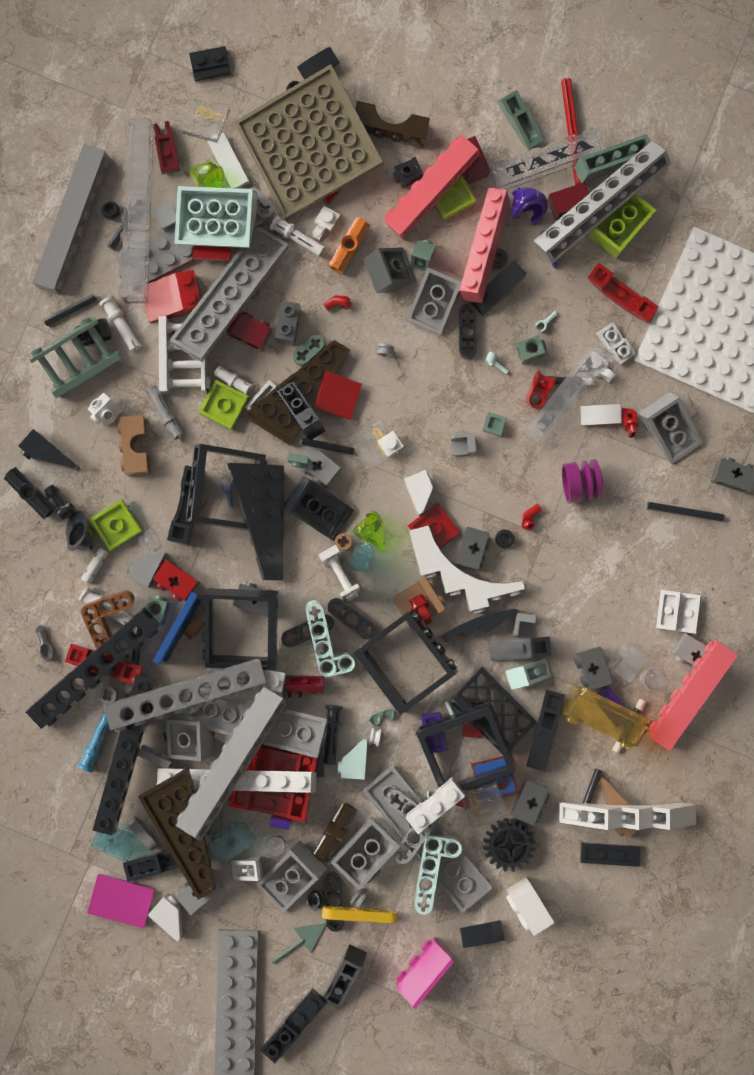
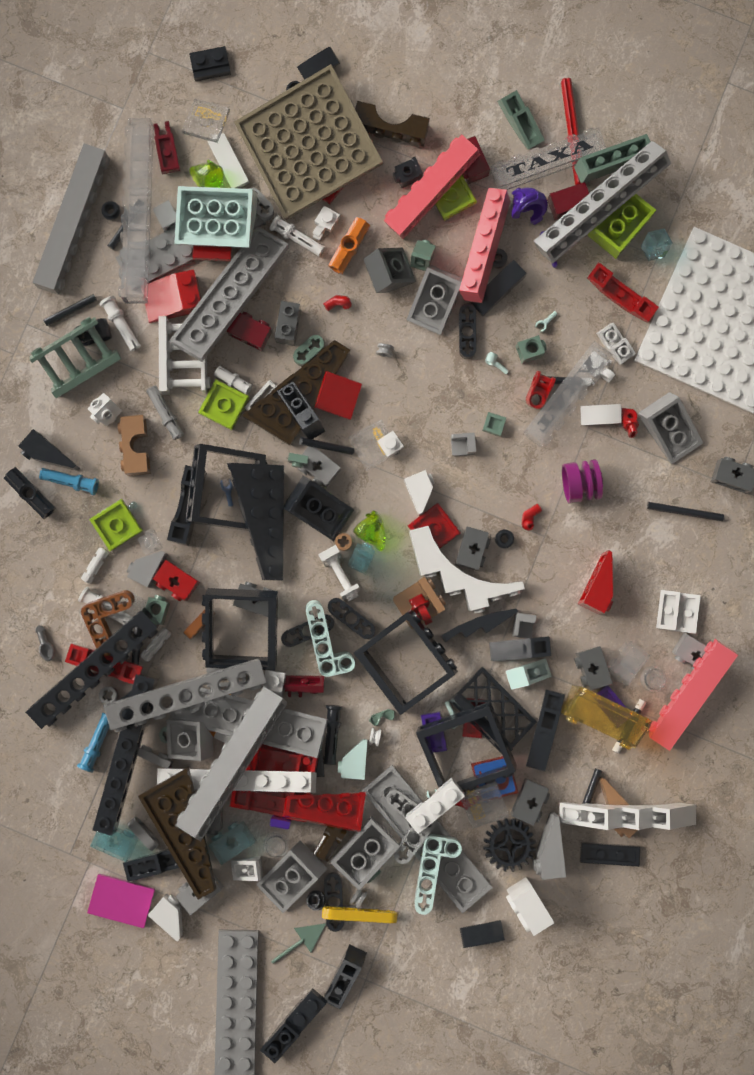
black bar [44,484,75,520] -> none
black piece [66,511,95,551] -> none
blue tile [153,592,202,664] -> none
slope [396,937,454,1009] -> none
none -> dark azure pin [39,468,99,495]
none -> white axle [140,628,171,662]
none -> red wing [283,792,366,832]
none -> light grey slope [533,812,566,880]
none -> red slope [578,550,613,614]
none -> clear light blue brick [641,228,673,261]

